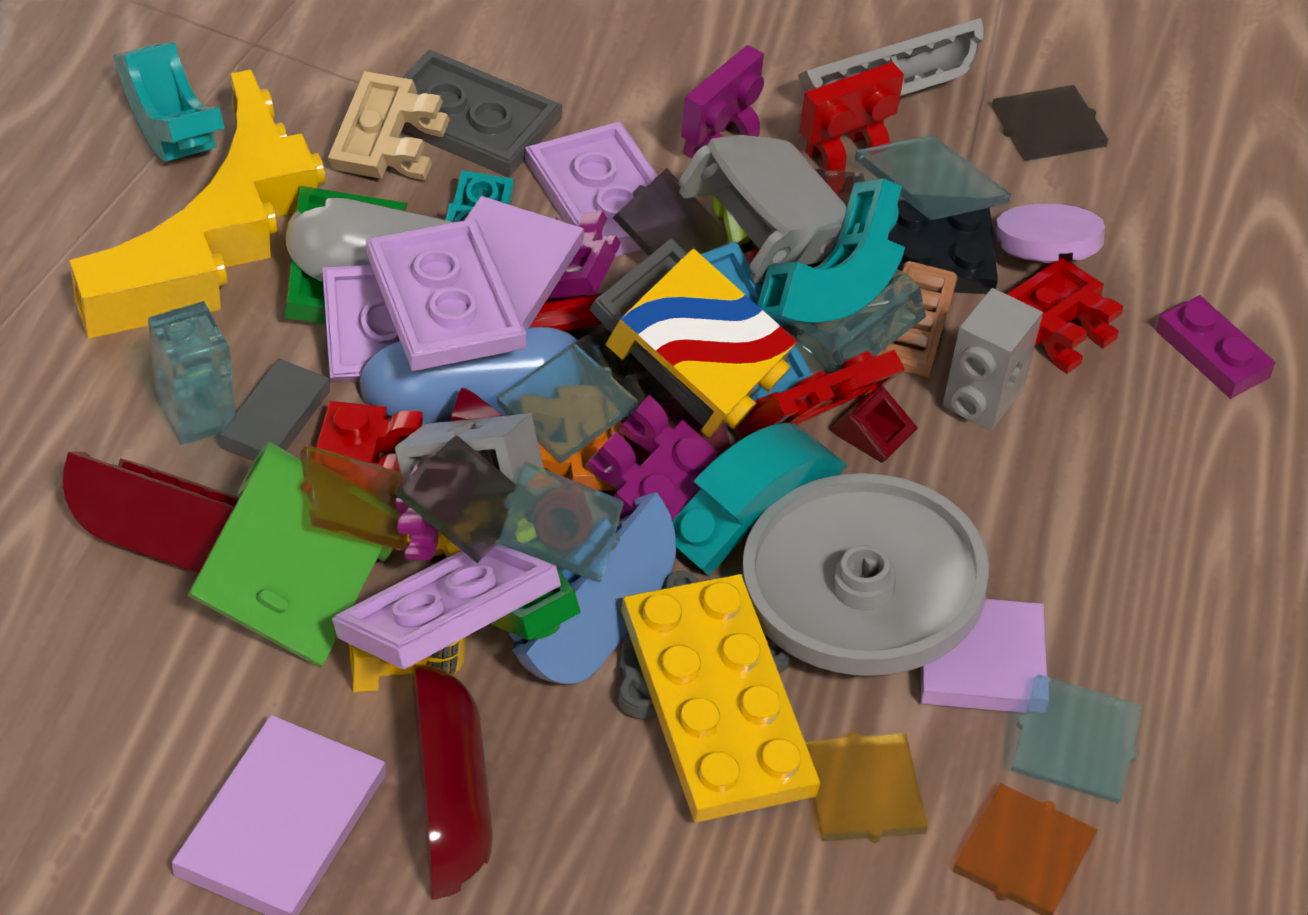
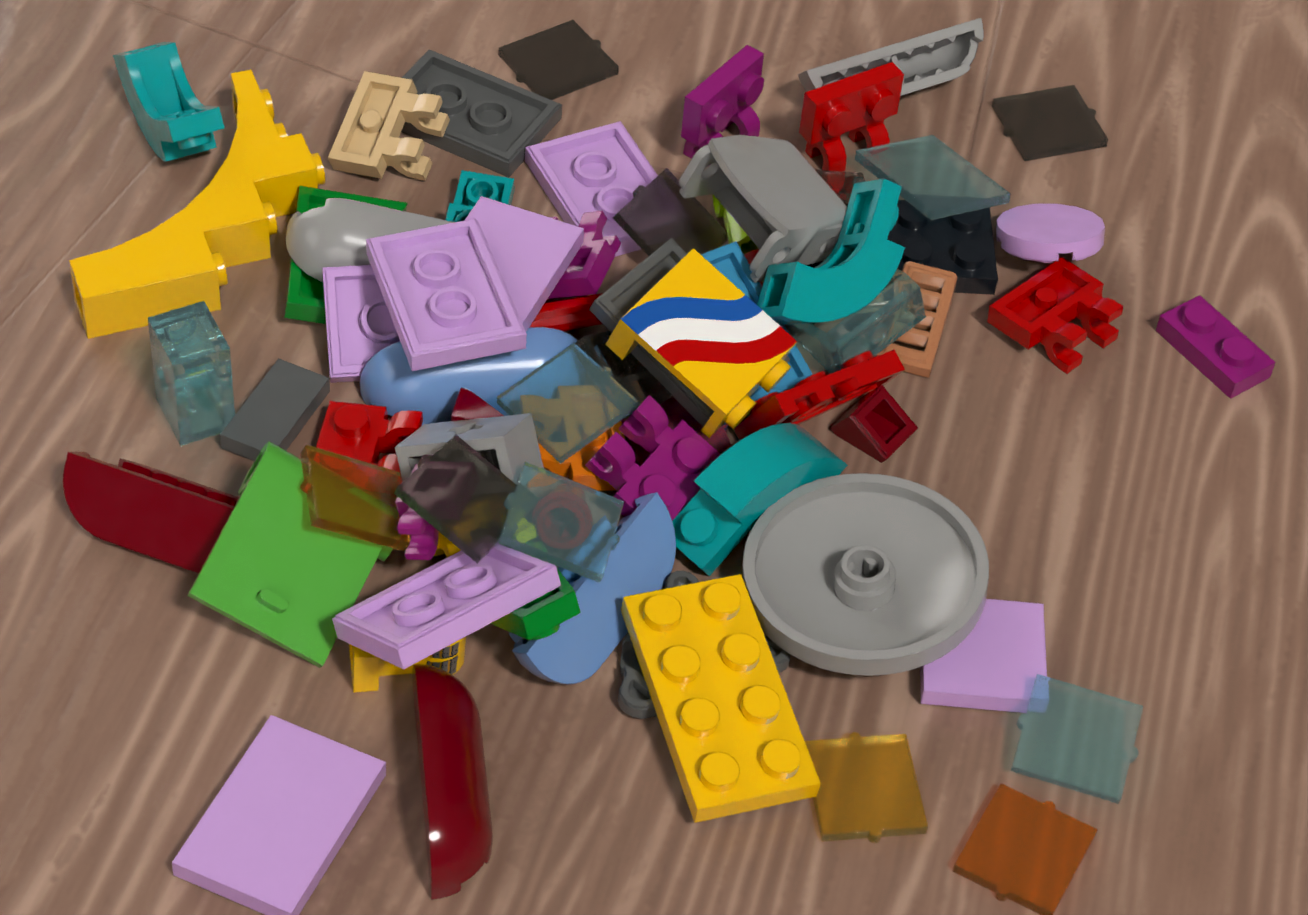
light grey brick [942,288,1043,431] -> none
none -> clear smoke piece [498,20,619,100]

